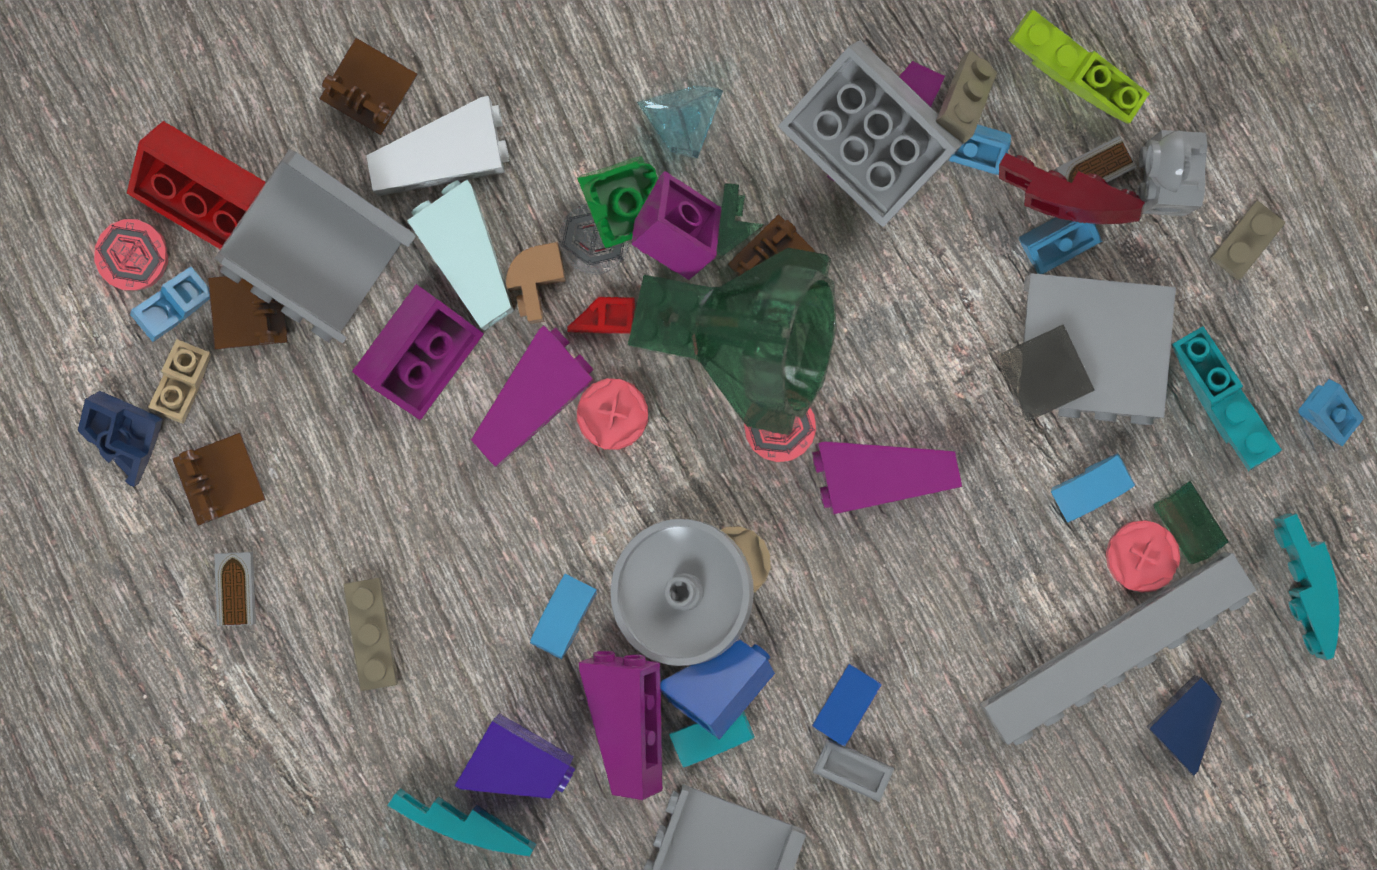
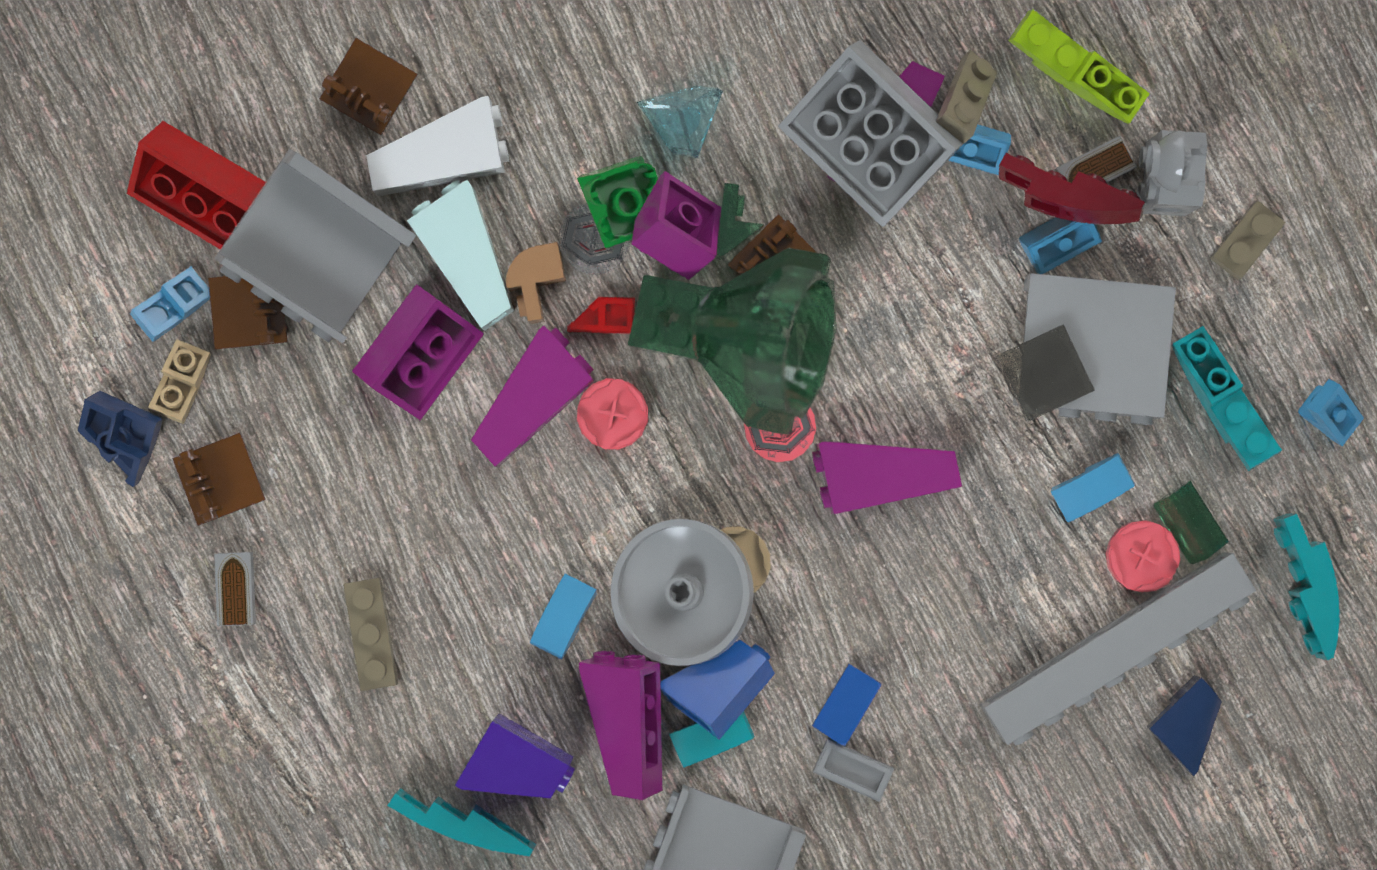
tile [94,219,168,291] -> none

